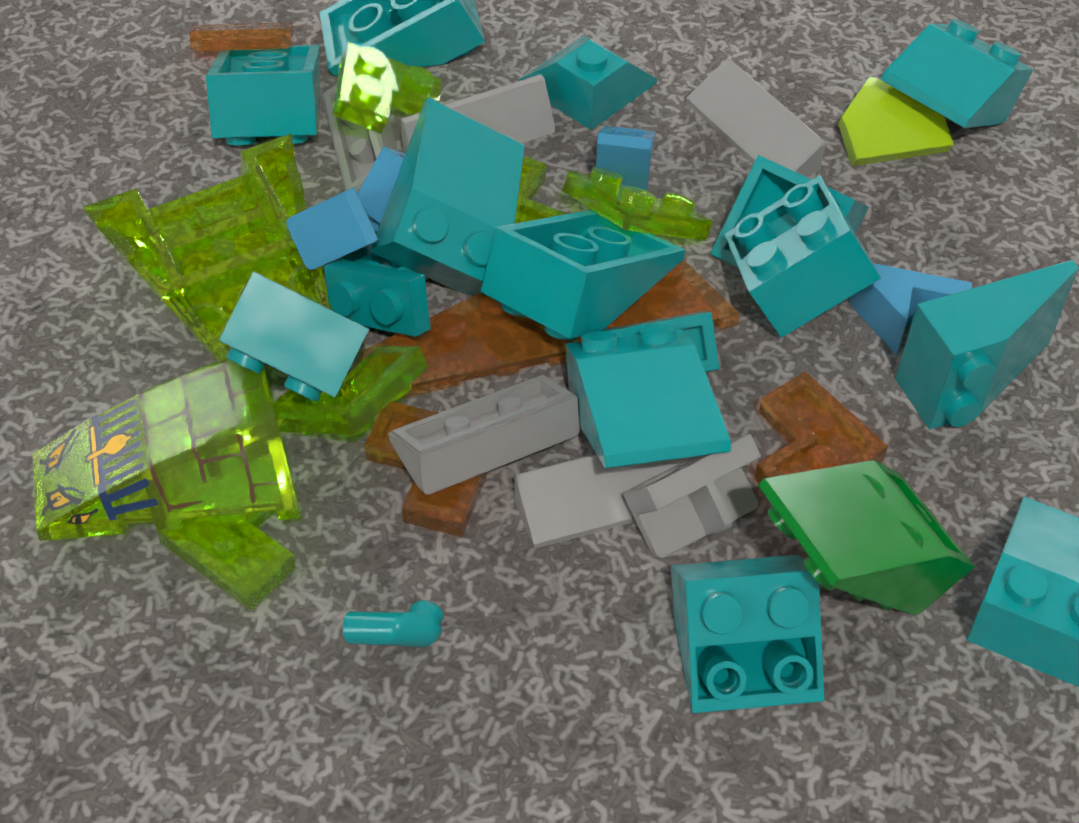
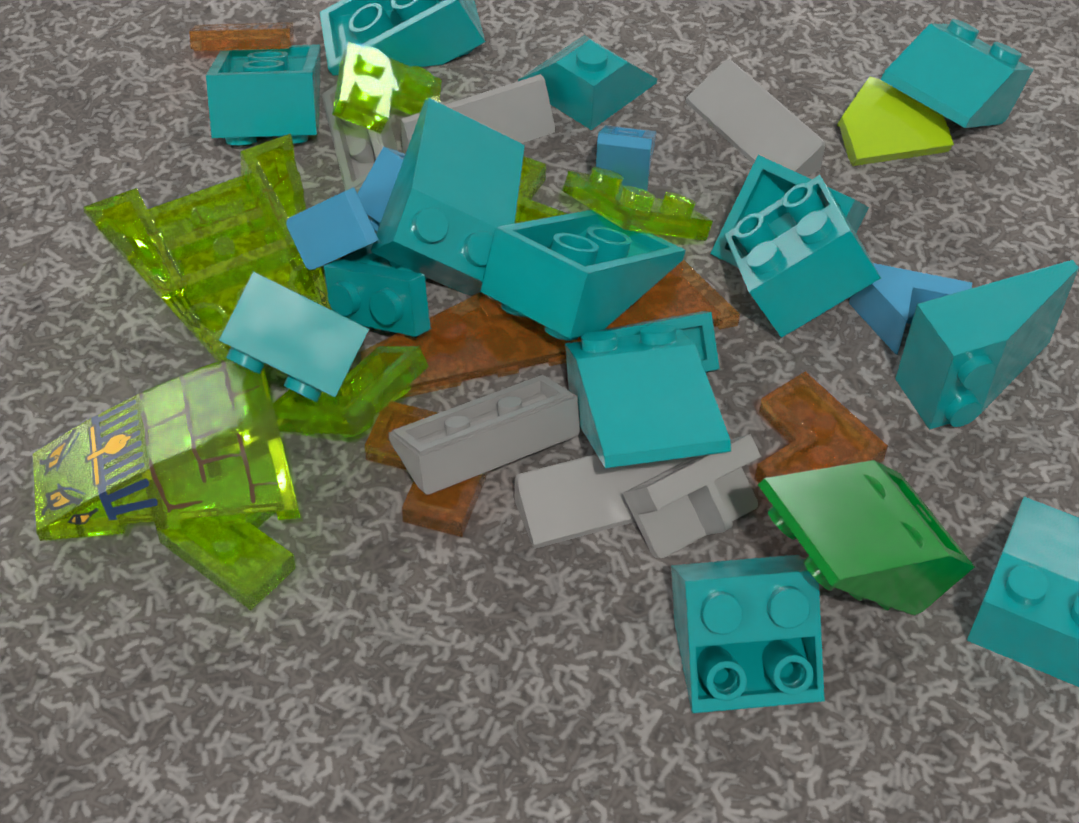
teal arm [343,600,444,647] -> none

